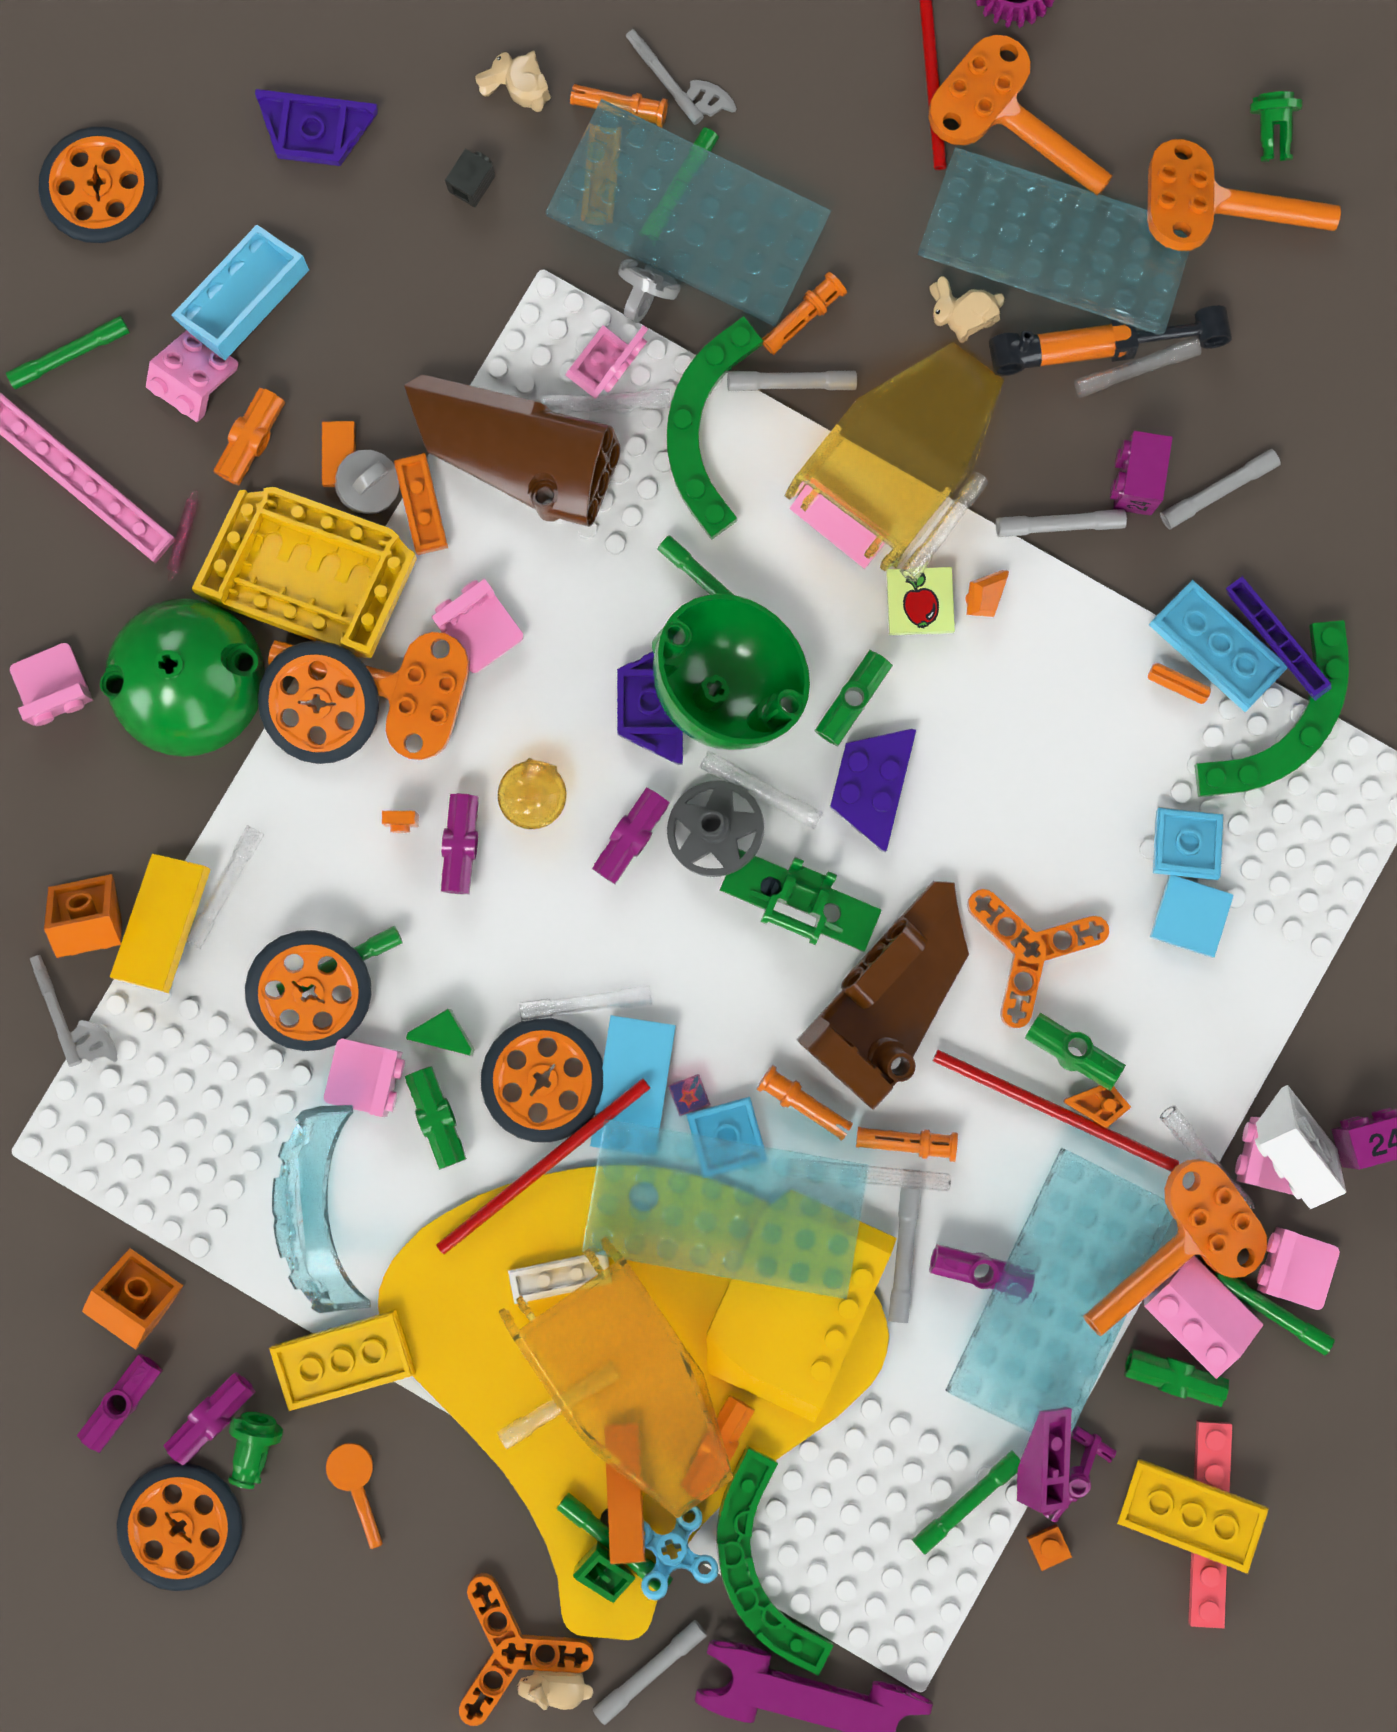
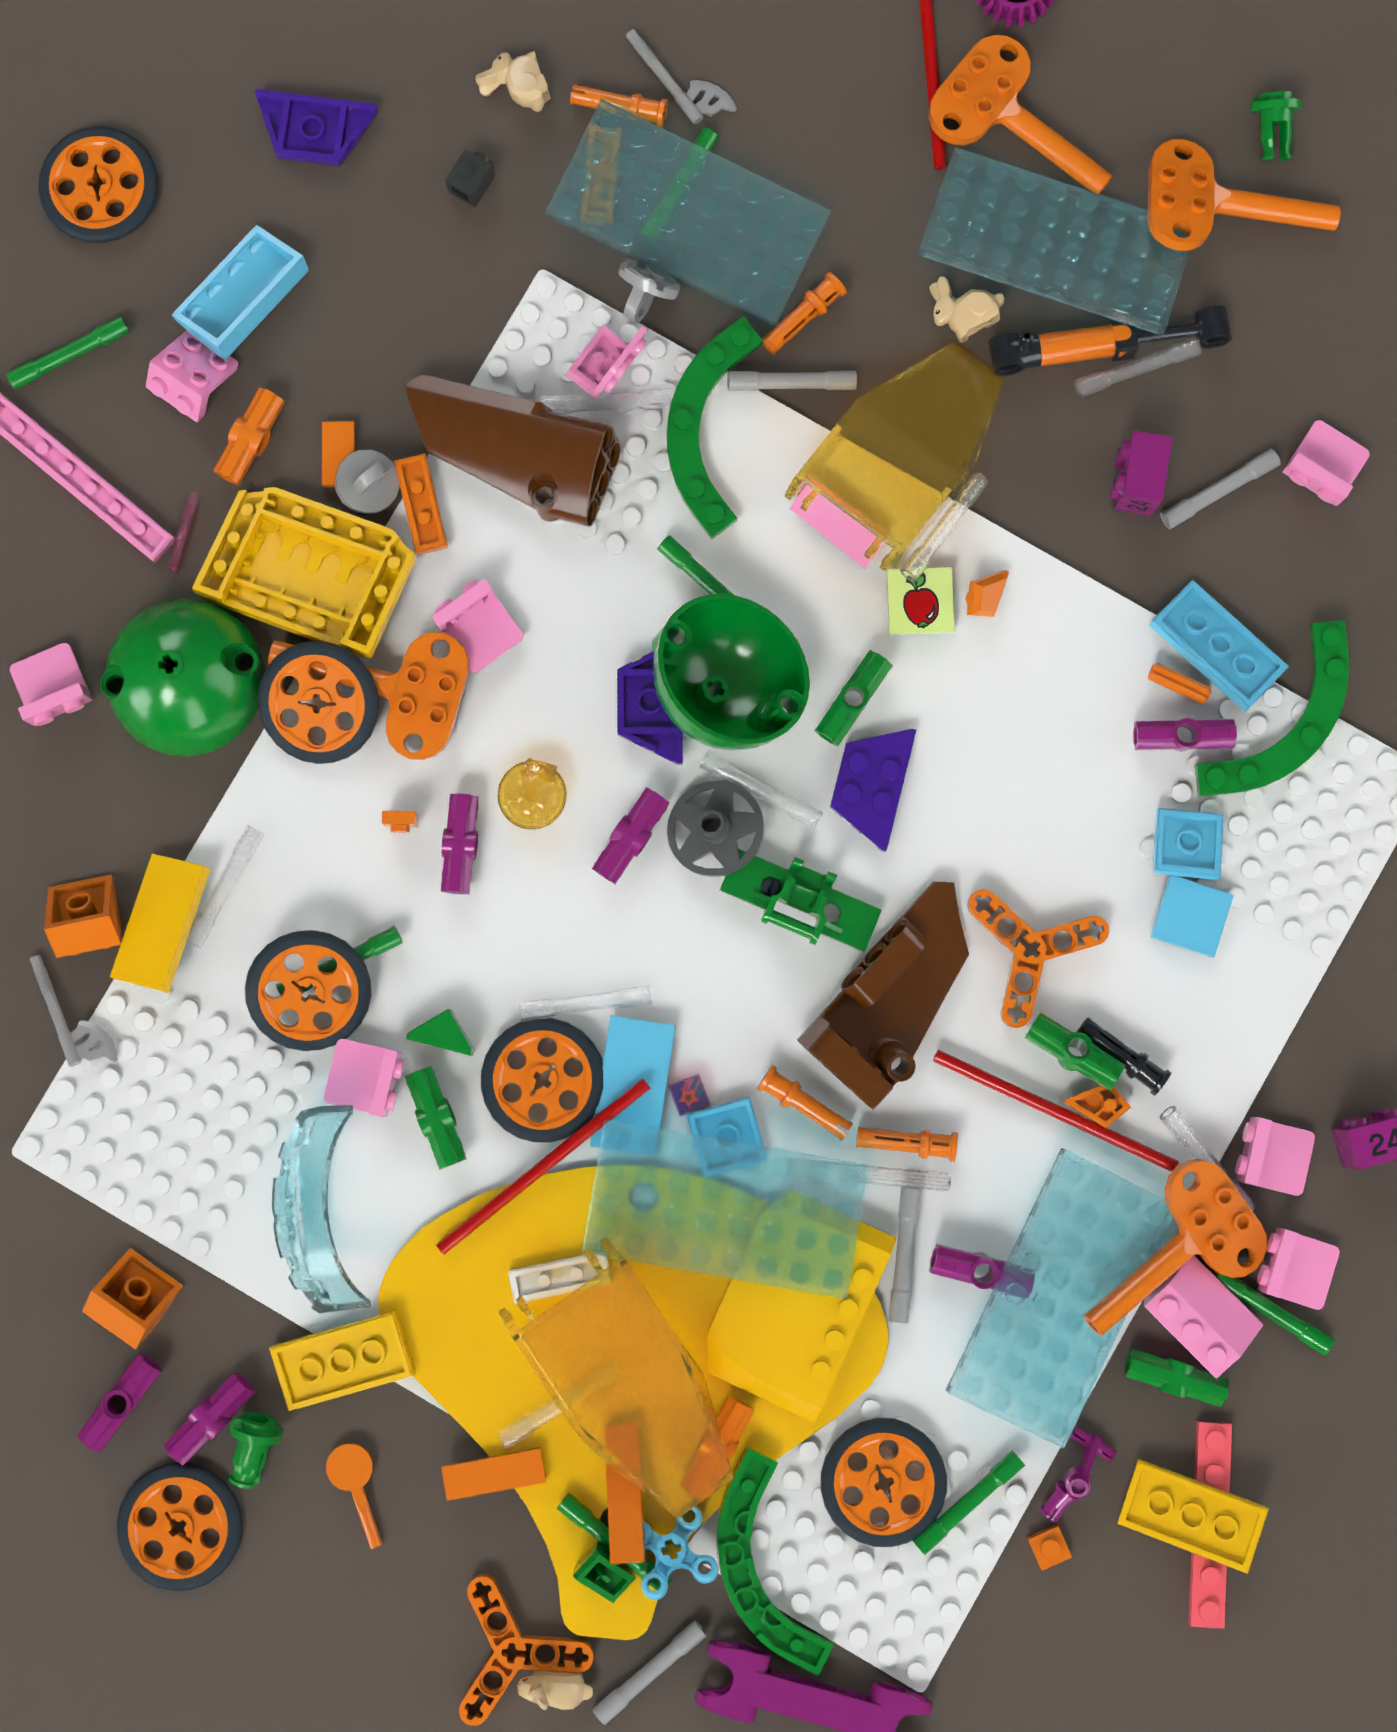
light grey piece [996,509,1127,537] -> none
magenta slope [1017,1407,1072,1513] -> none
dark purple piece [1226,576,1332,701] -> none
white slope [1255,1085,1346,1209] -> none
none -> orange tile [441,1447,547,1501]
none -> wedge [821,1418,947,1547]
none -> black pin [1076,1017,1172,1096]
none -> magenta piece [1133,718,1237,752]
none -> bright pink bracket [1282,420,1370,507]

